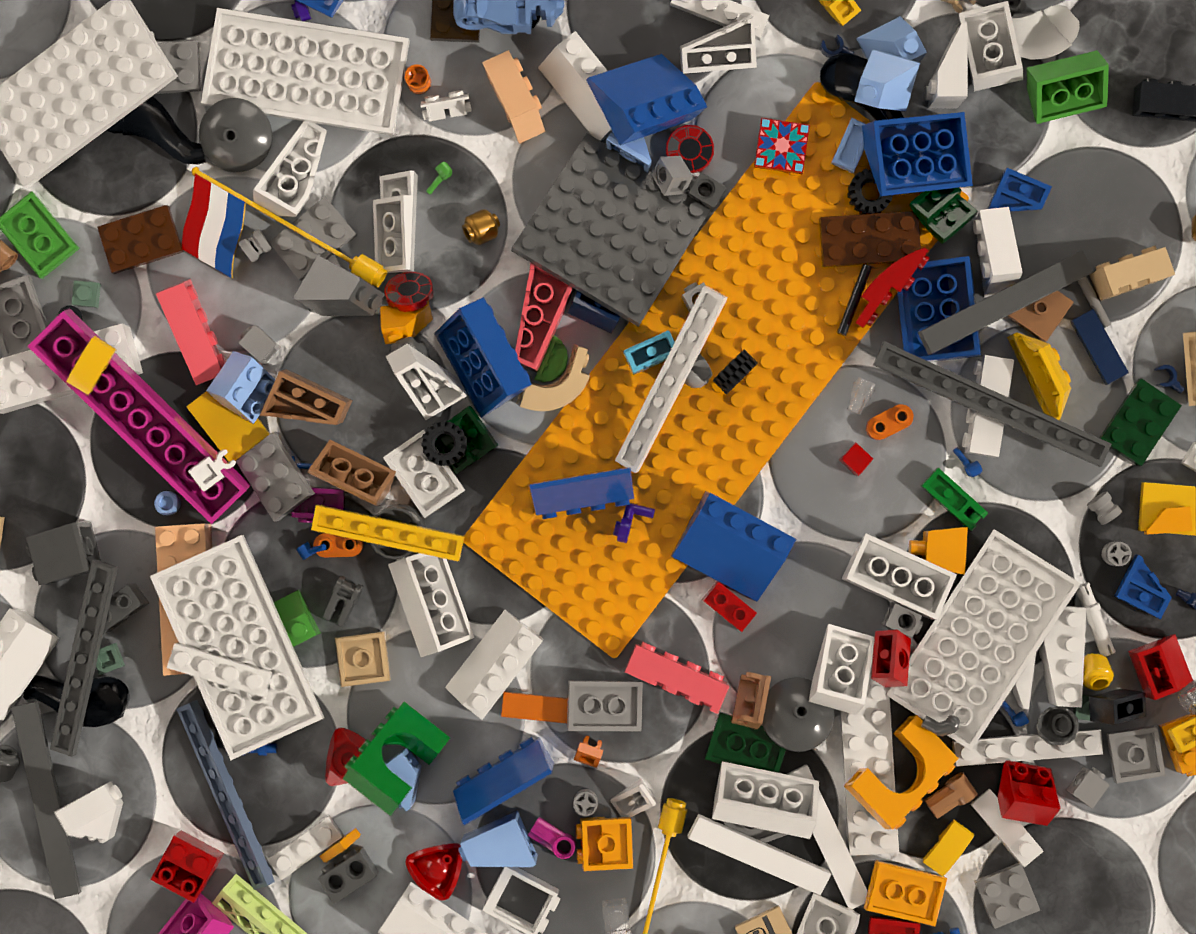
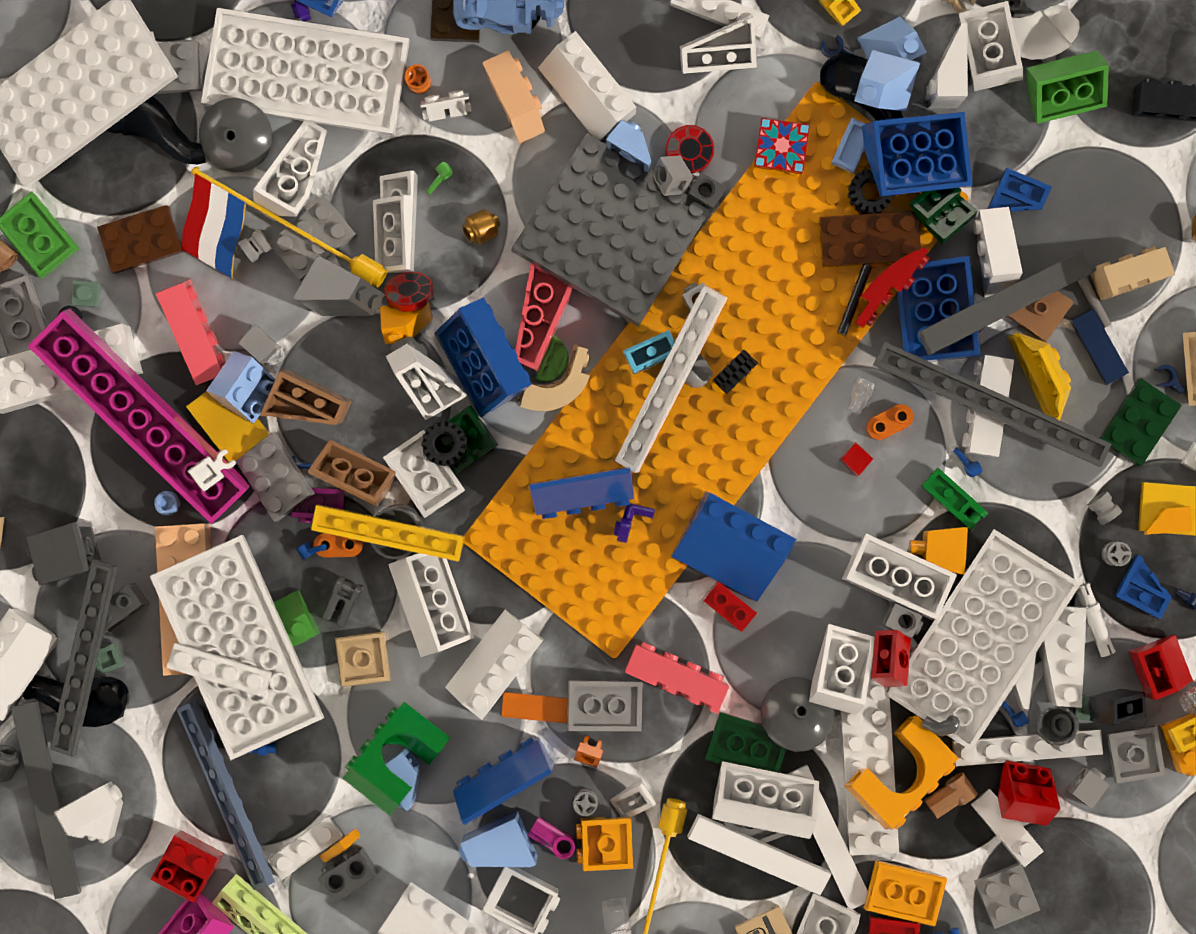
yellow slope [66,336,116,395] -> none
red hat [325,727,366,786] -> none
red hat [405,843,462,901] -> none
dark blue brick [567,291,620,334] -> none
blue slope [586,54,707,146] -> none
medium nougat hinge [731,672,771,729] -> none
yellow slope [923,820,974,877] -> none
yellow head [1083,653,1114,691] -> none

